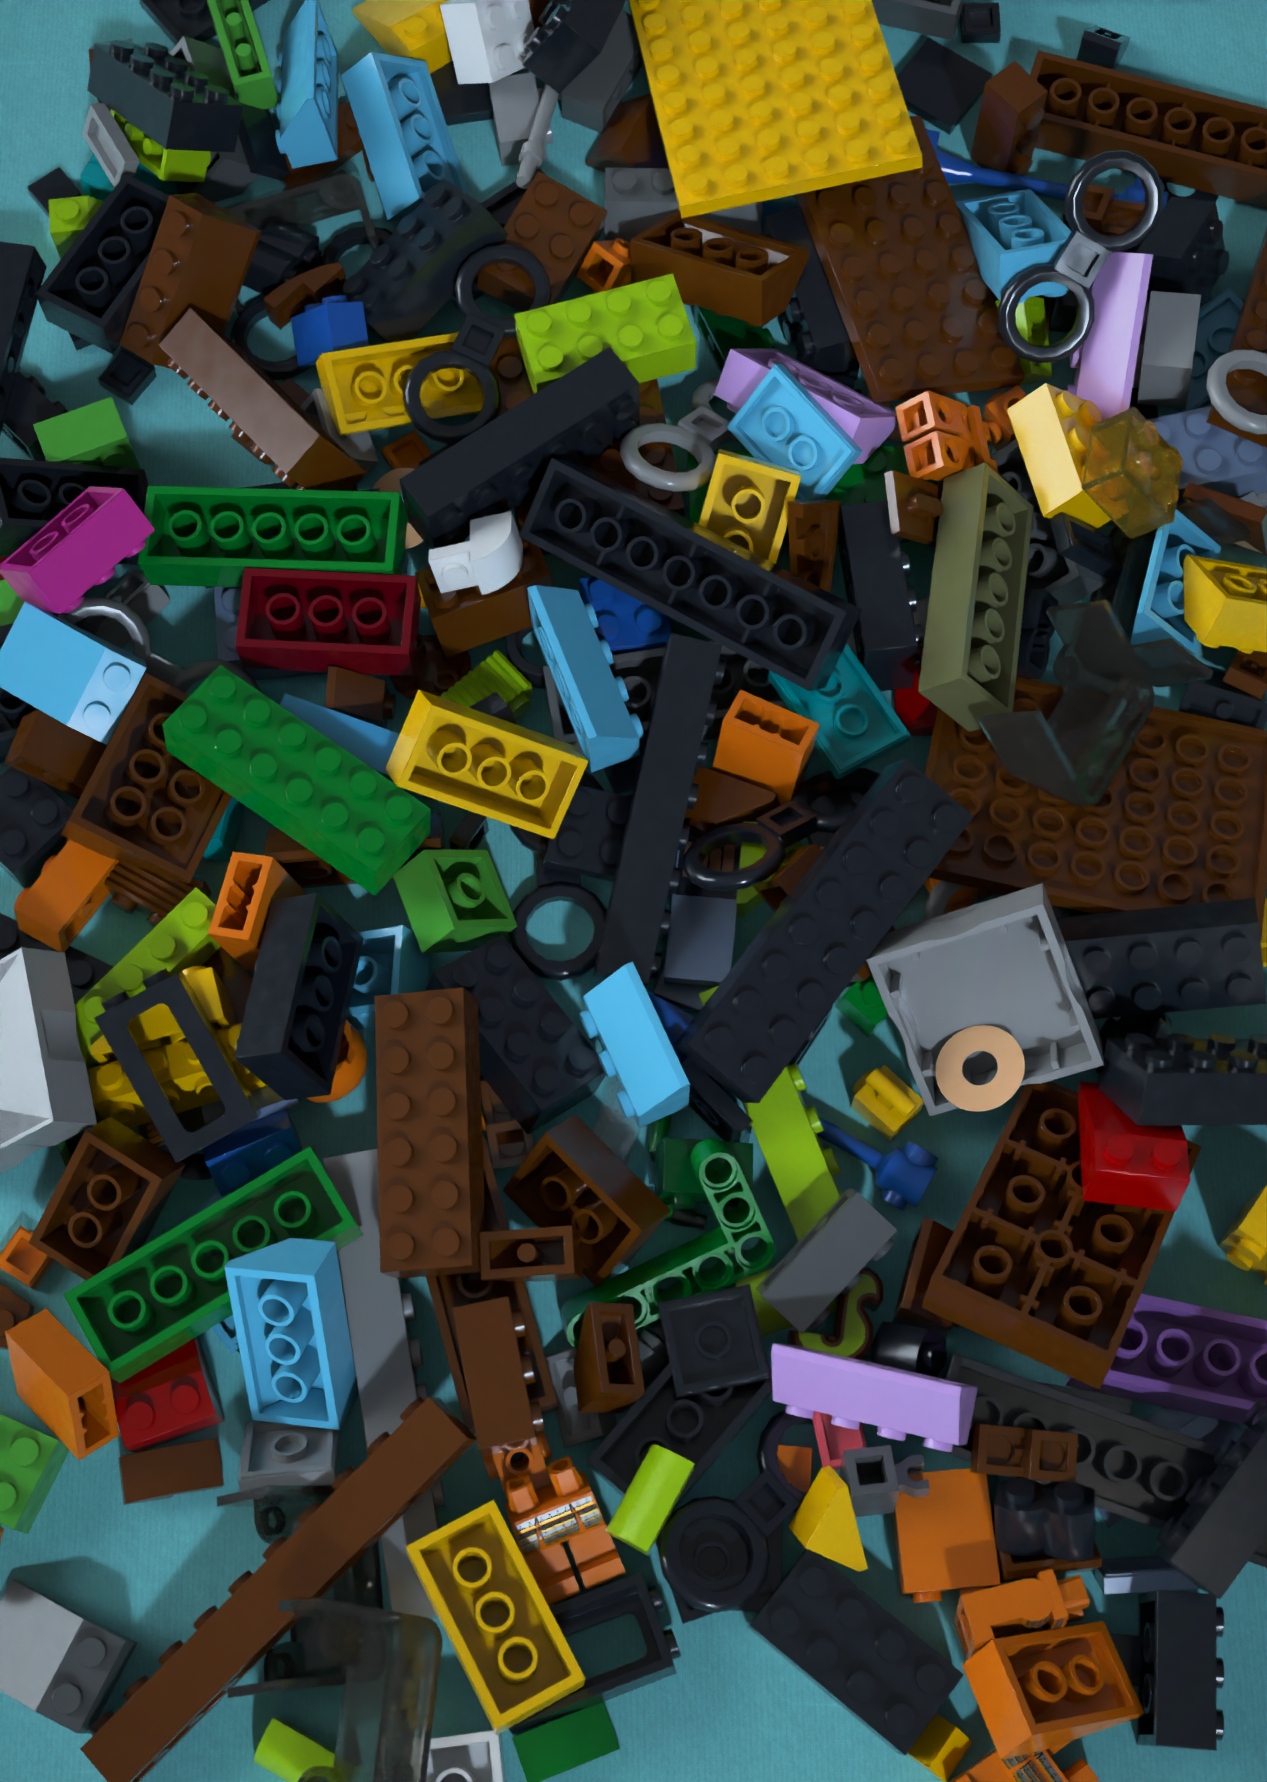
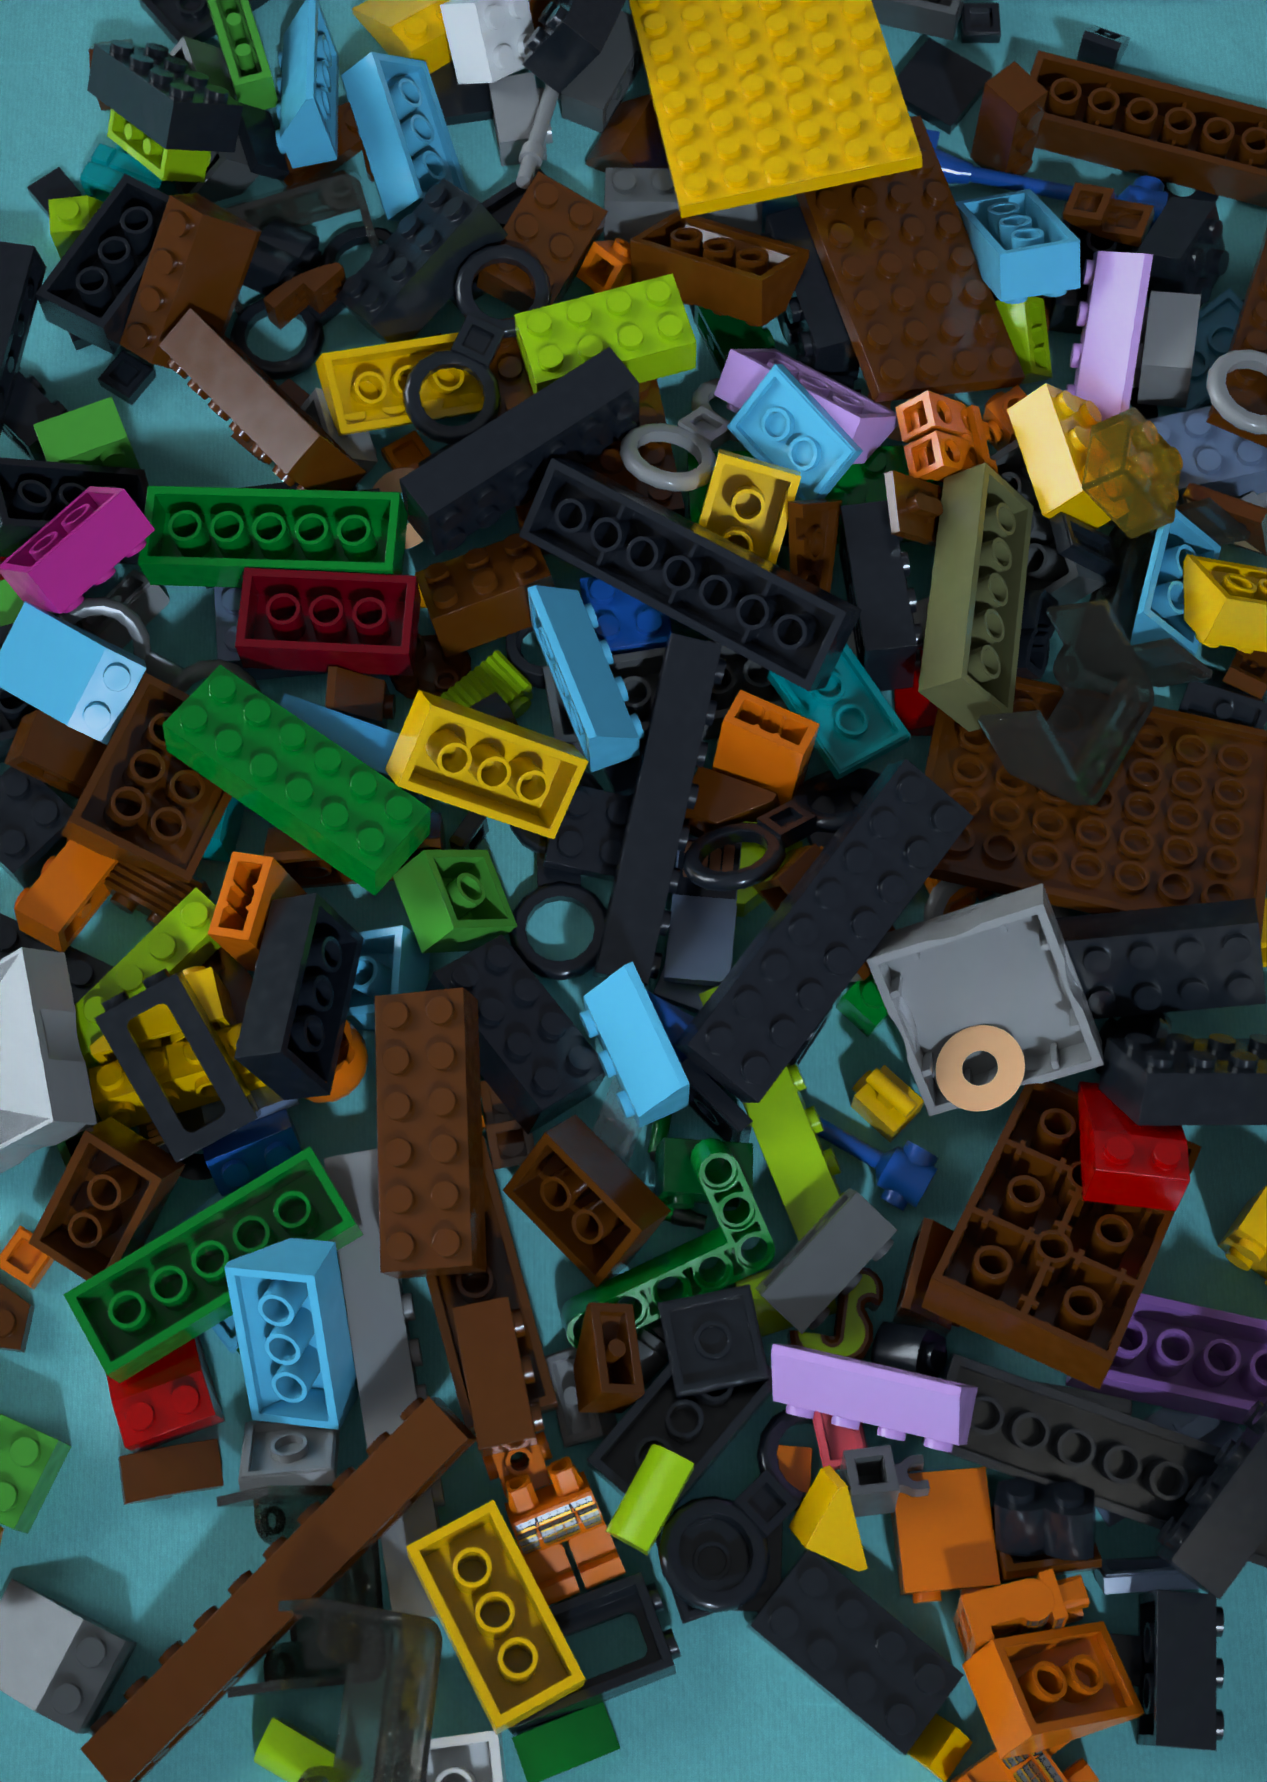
orange brick [5,1309,119,1460] -> none
light grey tile [82,103,139,188] -> none
blue brick [291,295,369,366] -> none
white brick [428,511,523,595] -> none
reddish brown slope [479,1226,583,1282] -> none
reddish brown slope [970,1423,1078,1483] -> none
black bar [998,150,1163,364] -> none

